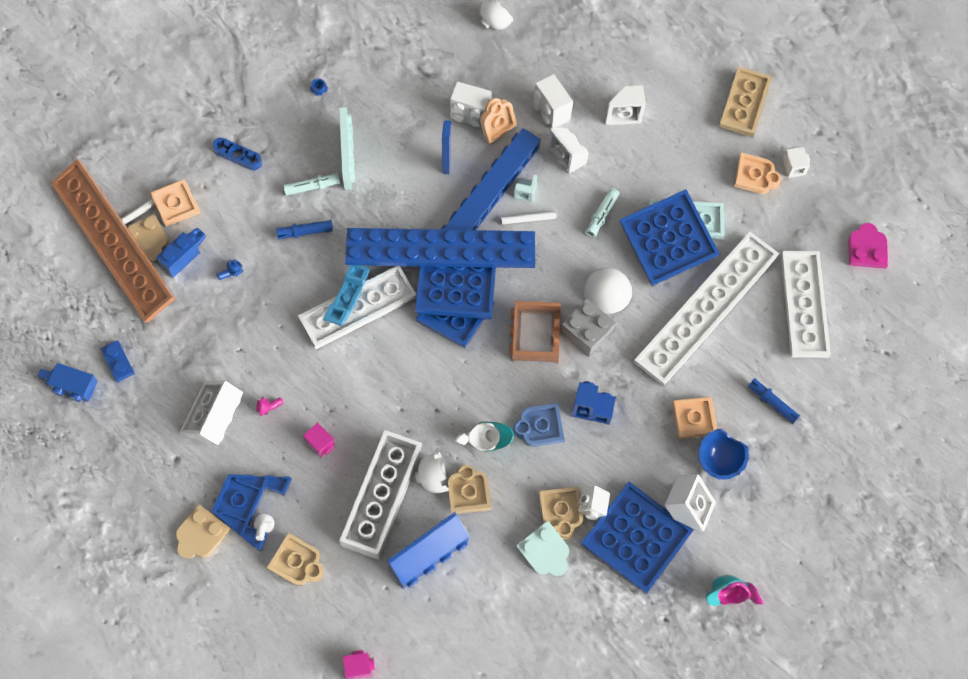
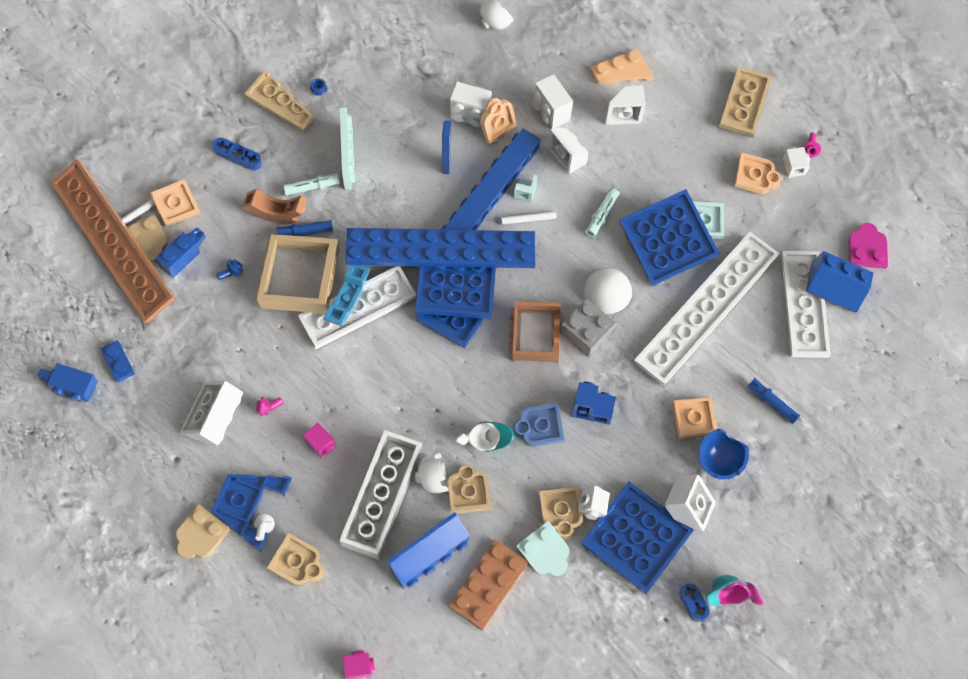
none -> nougat arch [241,189,307,224]
none -> tan wing [245,69,314,132]
none -> tan window [255,234,340,314]
none -> nougat plate [449,539,529,631]
none -> light nougat wing [590,49,653,84]
none -> blue beam [679,583,710,622]
none -> dark pink plate [803,132,821,158]
none -> blue slope [806,251,873,313]

